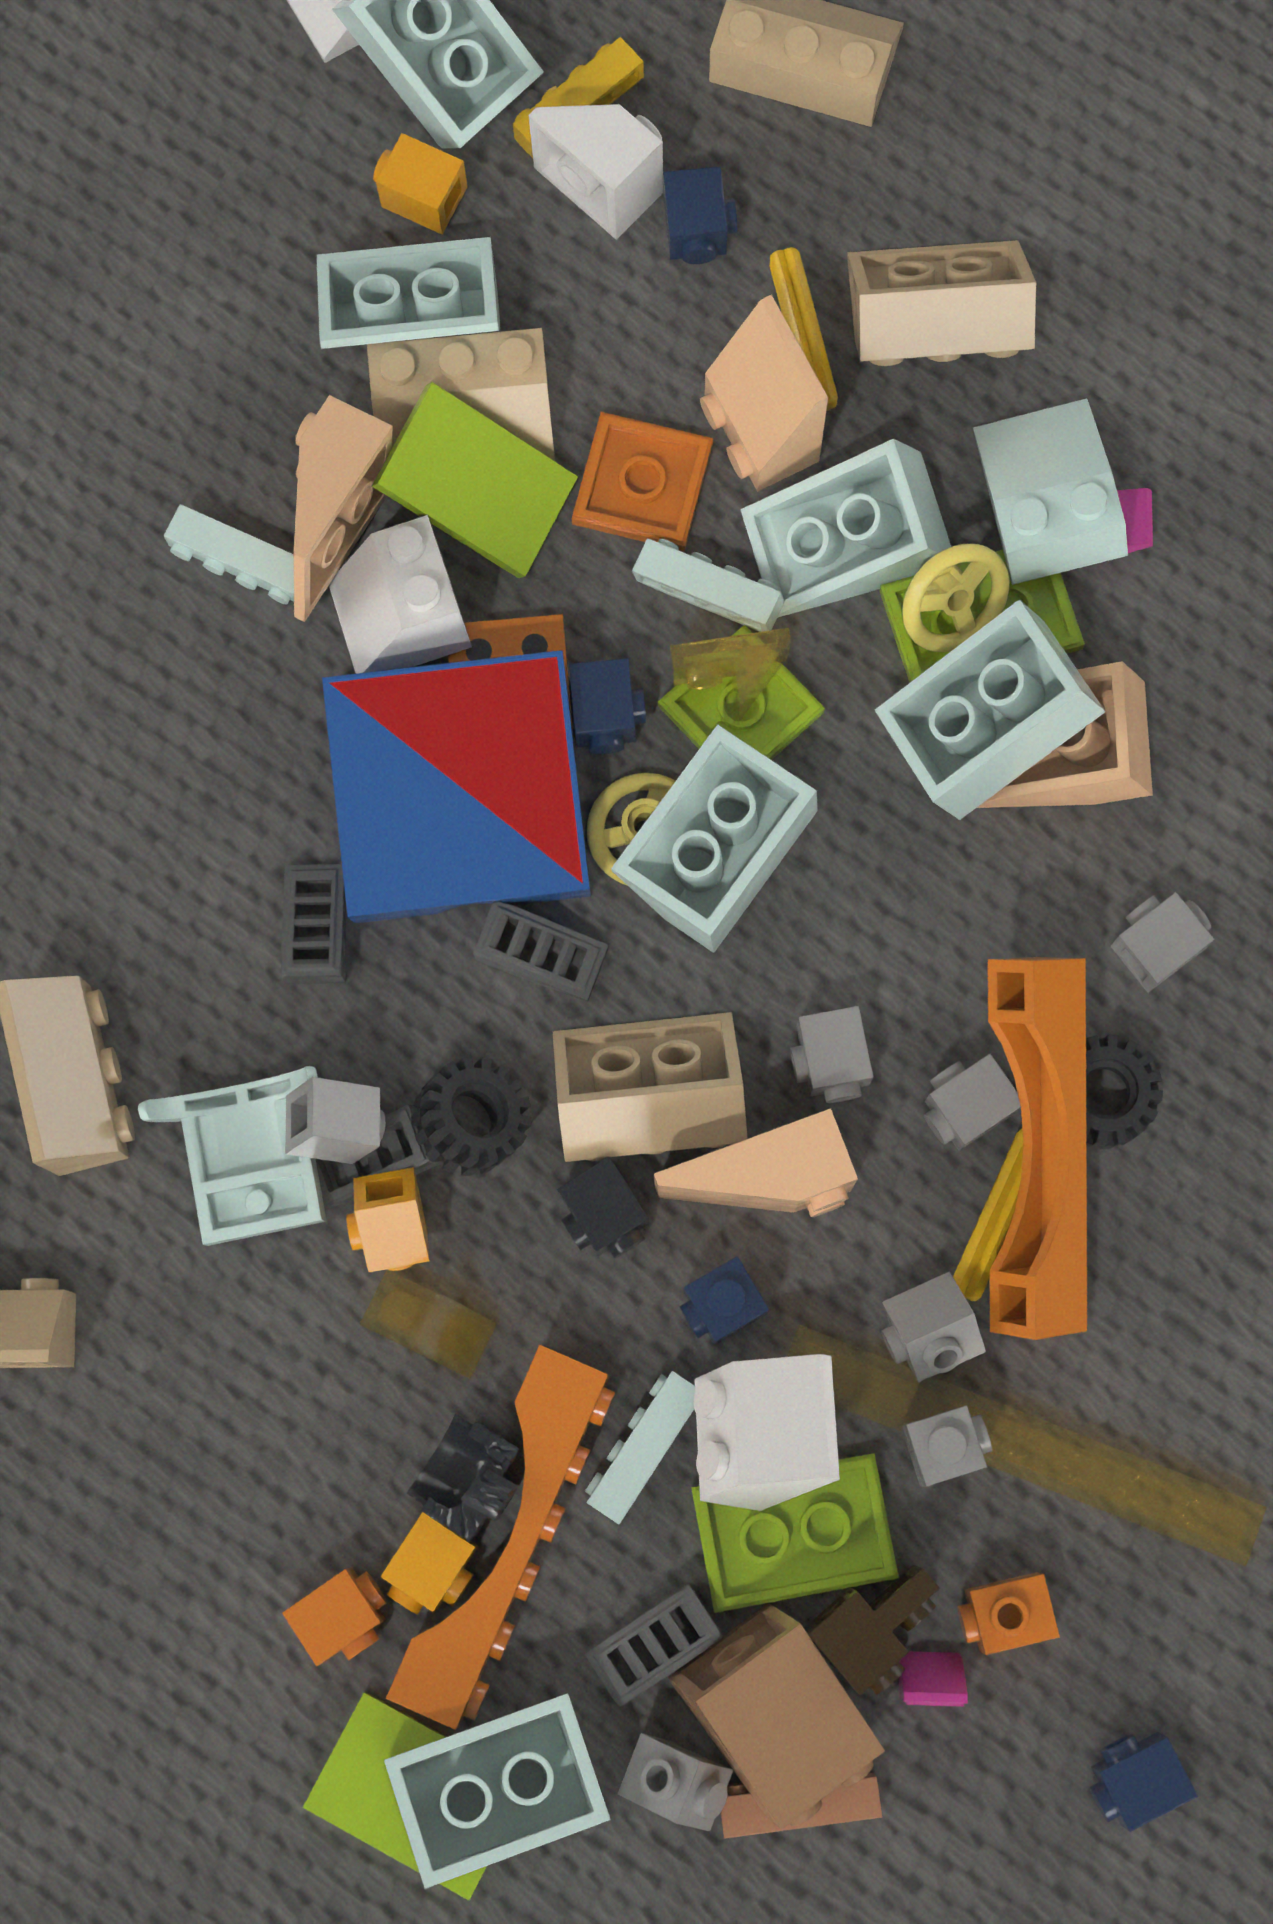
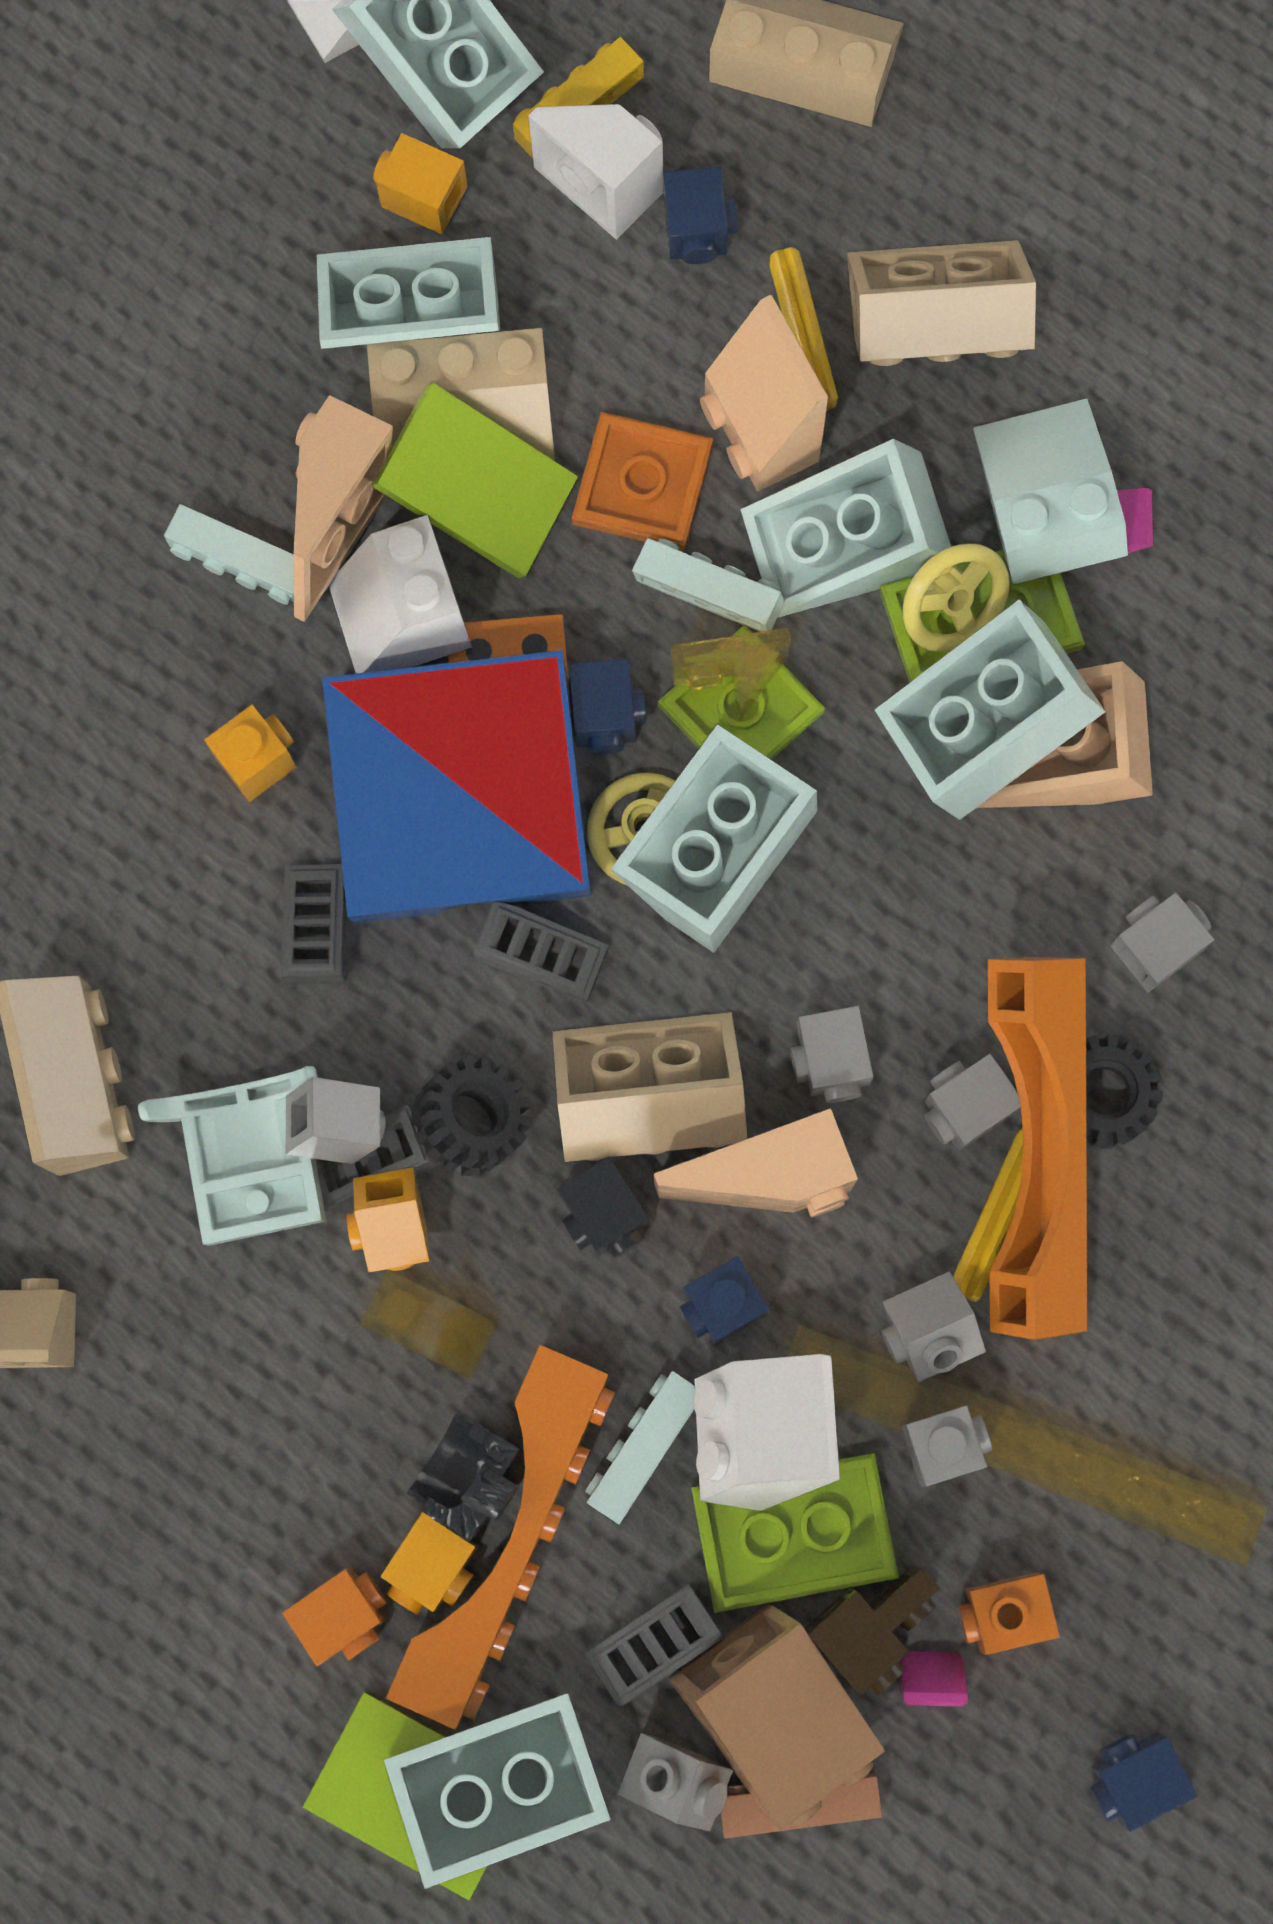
none -> light orange brick [204,704,297,802]

